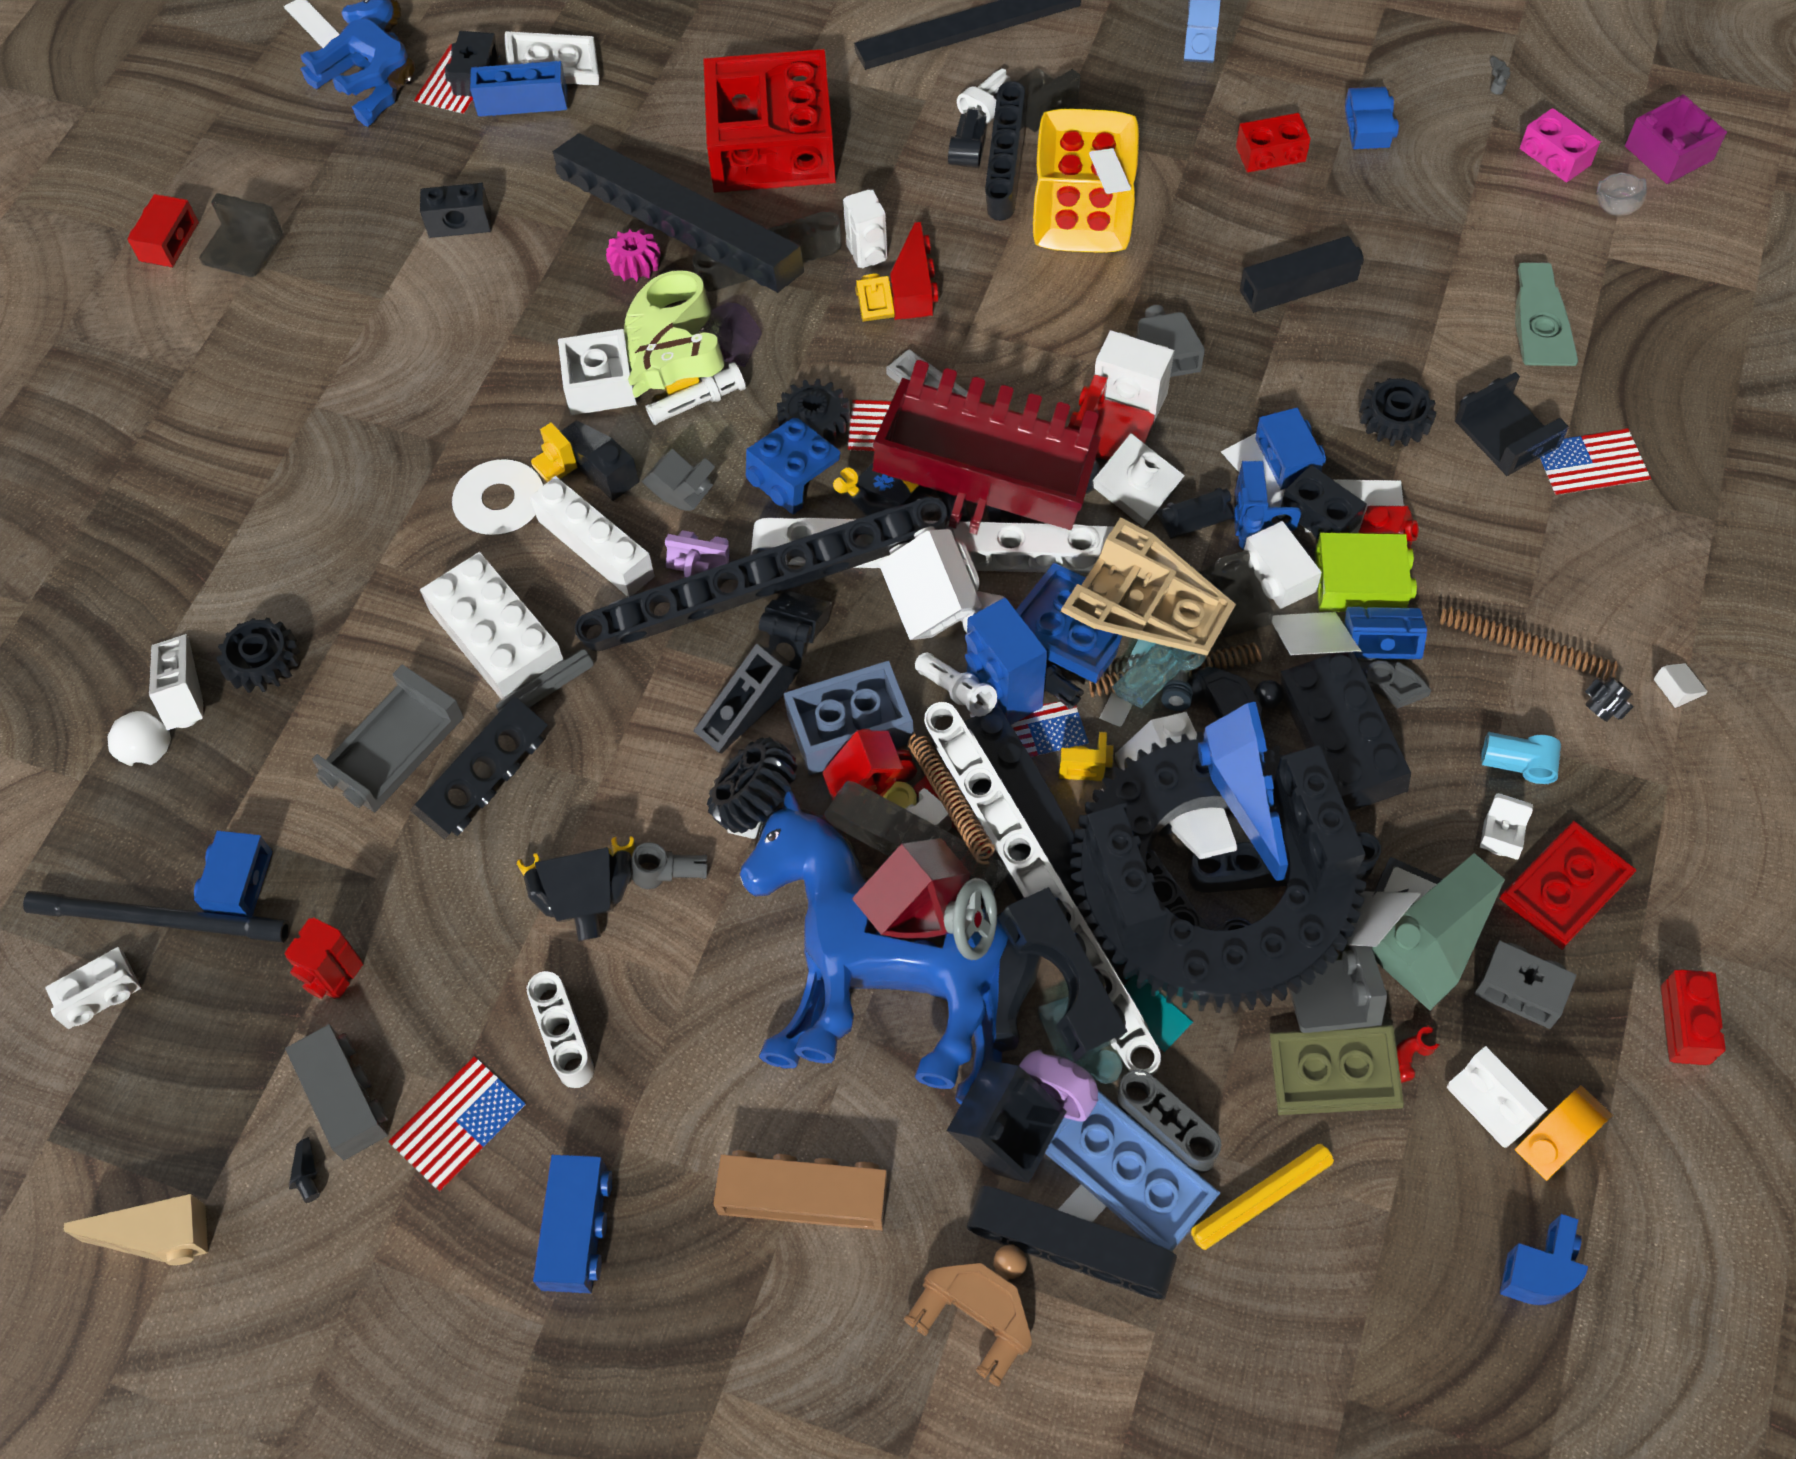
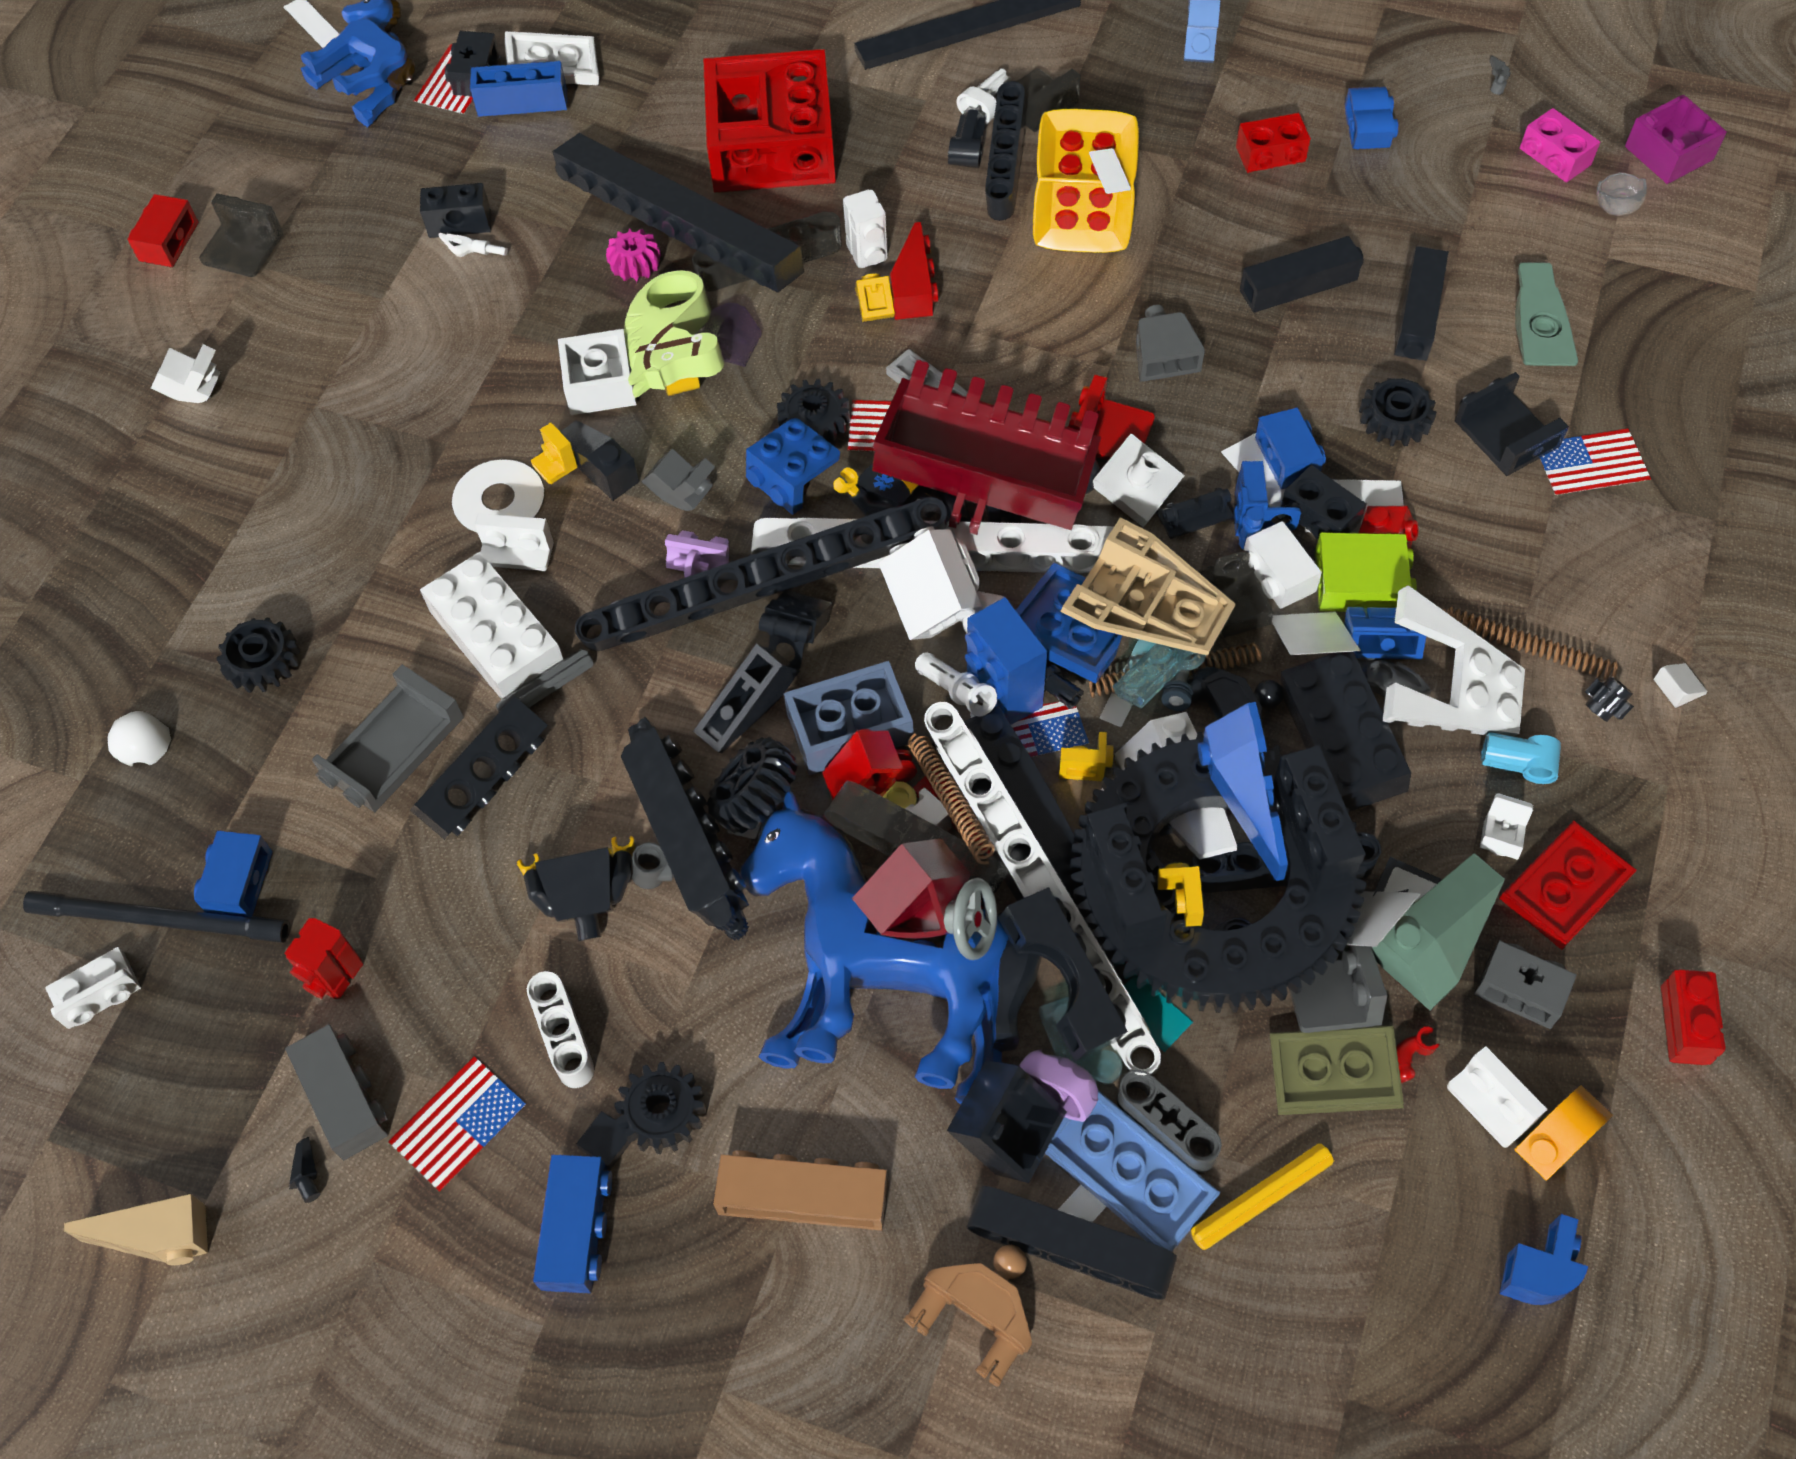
white slope [149,634,203,730] -> none
white brick [530,476,655,597] -> none
white pin [645,362,746,426] -> none
white container [1095,330,1174,422] -> none
none -> white brick [151,344,220,403]
none -> white hand [439,233,508,257]
none -> white bracket [475,513,554,571]
none -> black tile [576,1111,631,1170]
none -> black gear [614,1062,706,1154]
none -> black hinge [621,717,749,941]
none -> yellow bracket [1157,863,1204,927]
none -> white wing [1383,586,1525,737]
none -> black brick [1394,246,1449,361]

